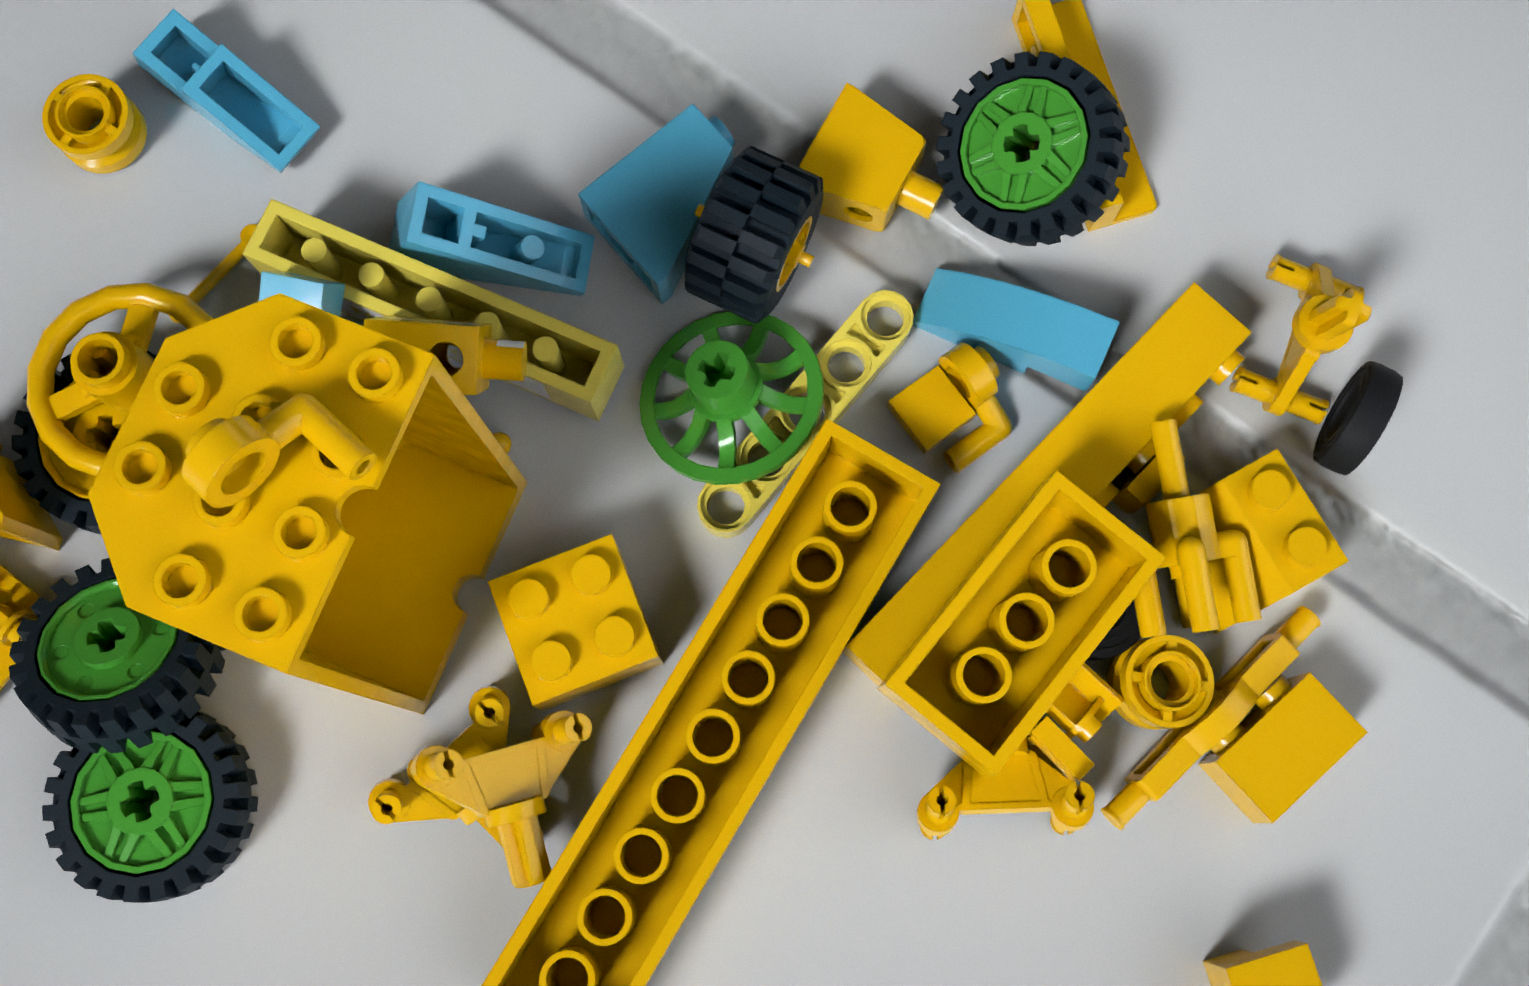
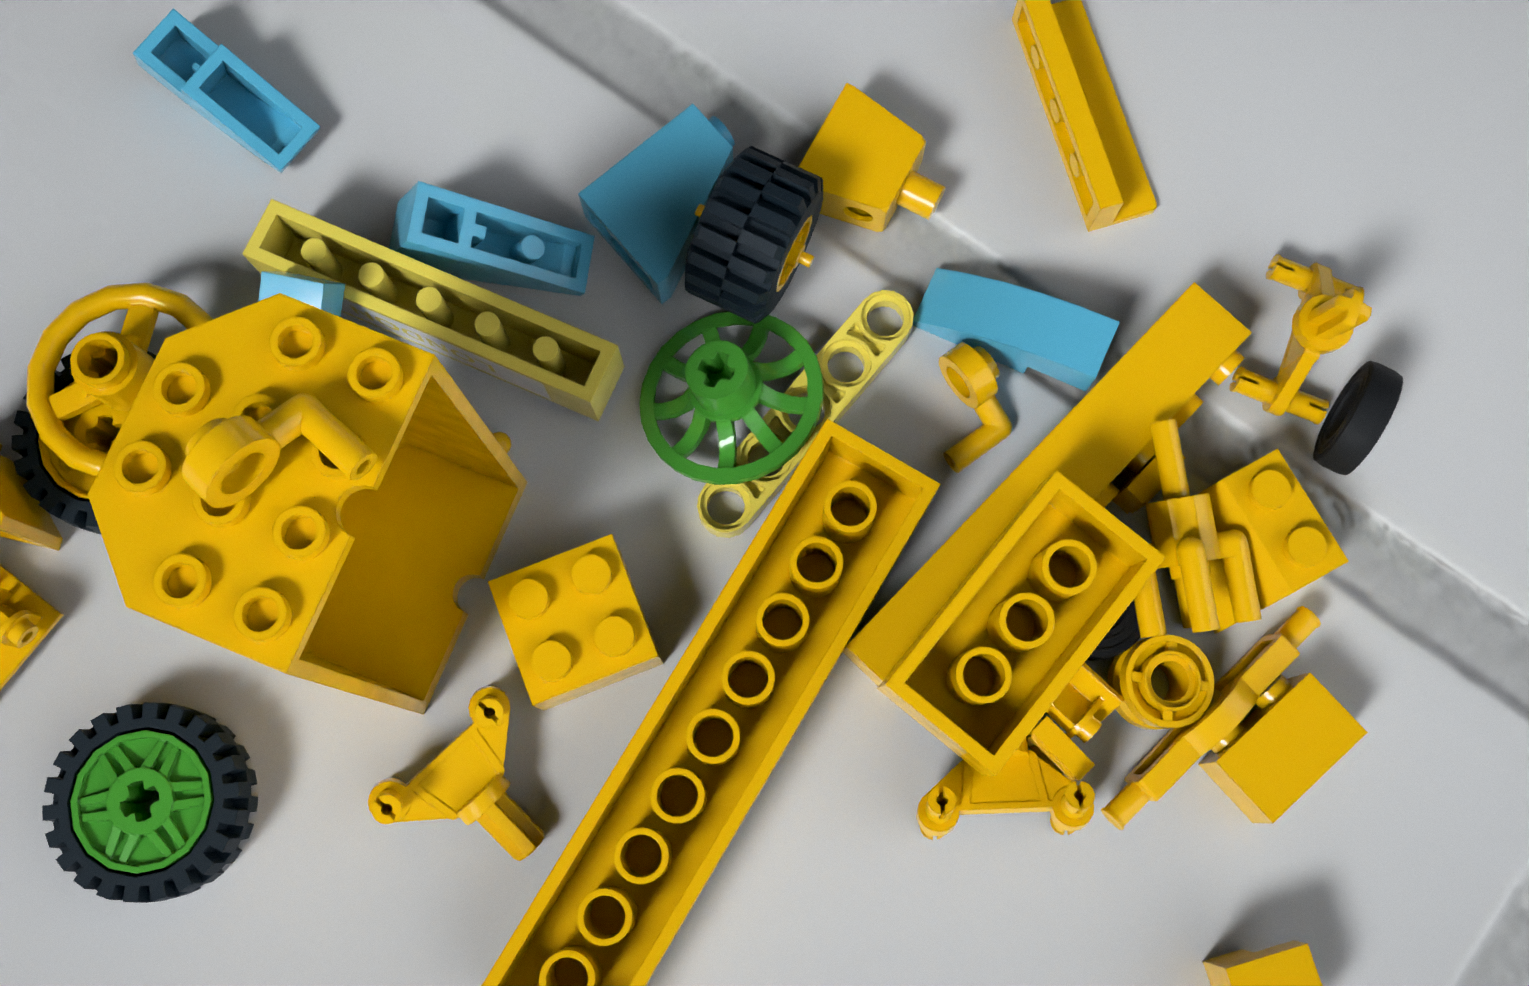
wheel [9,558,227,753] -> none
yellow wheel [42,74,147,174] -> none
yellow hinge [169,224,257,324] -> none
yellow torso [364,315,527,395] -> none
yellow axle [407,710,592,888] -> none
yellow tile [887,365,976,455] -> none
wheel [936,51,1130,246] -> none

